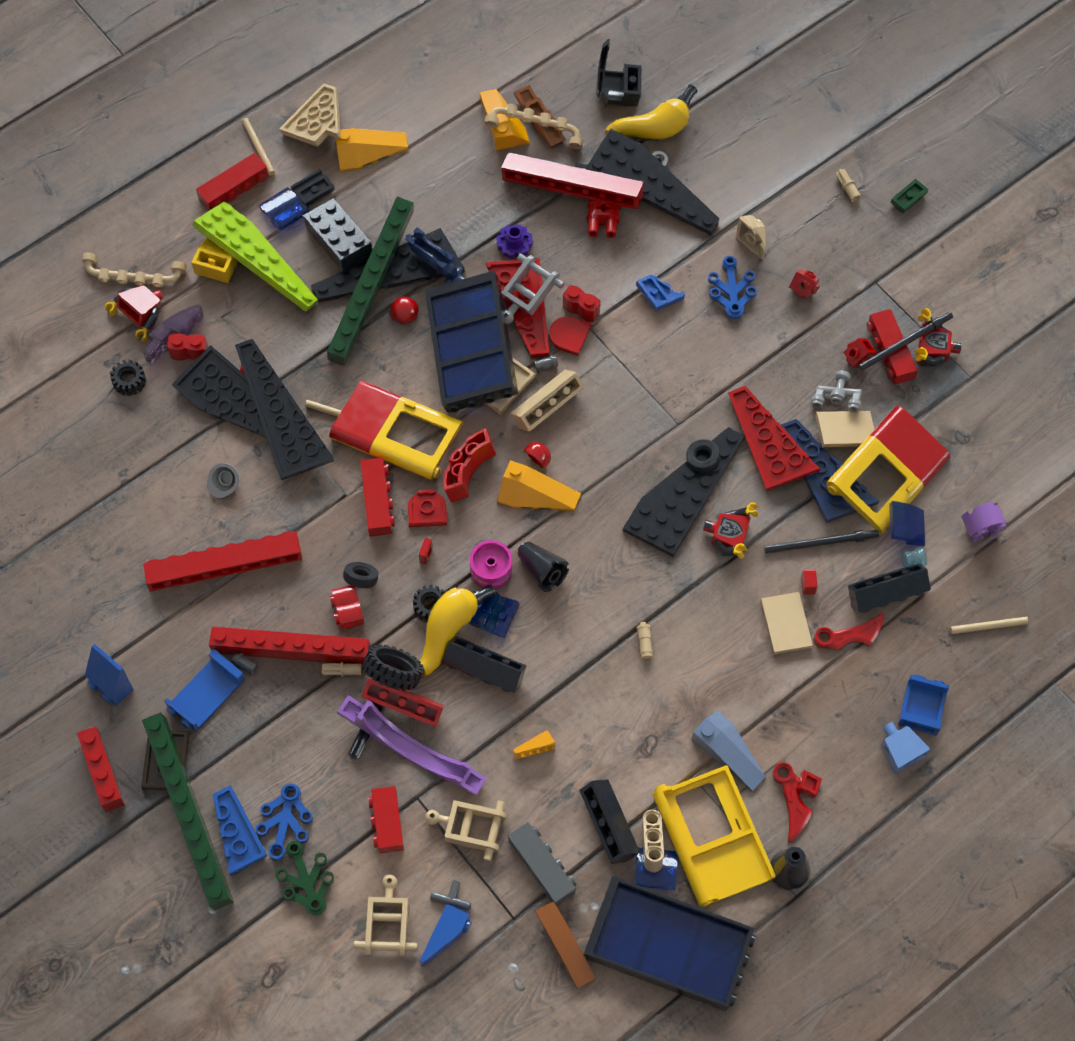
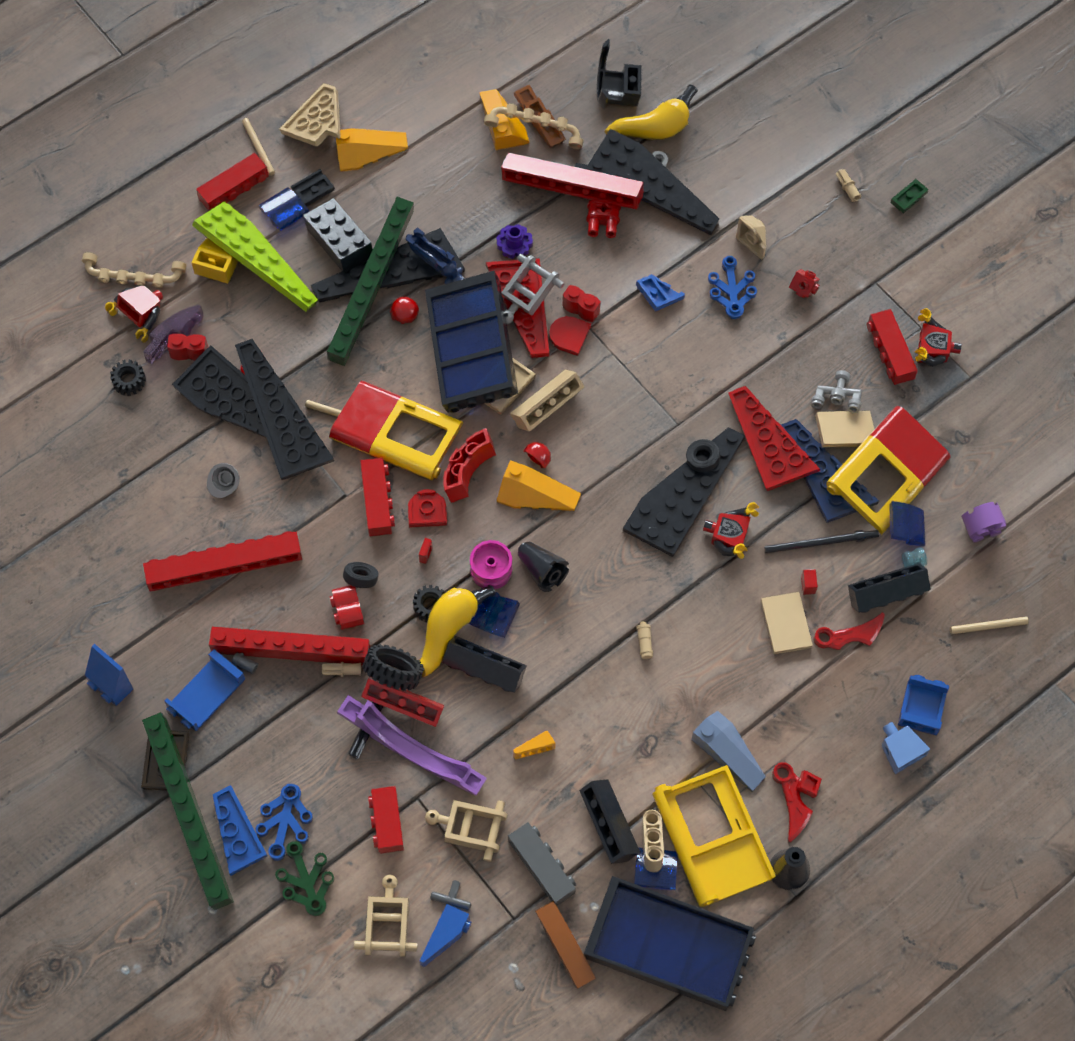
red brick [77,726,125,812] -> none
dark grey pin [534,355,558,372] -> none
red brick [843,338,877,367] -> none
black bar [859,312,953,371] -> none

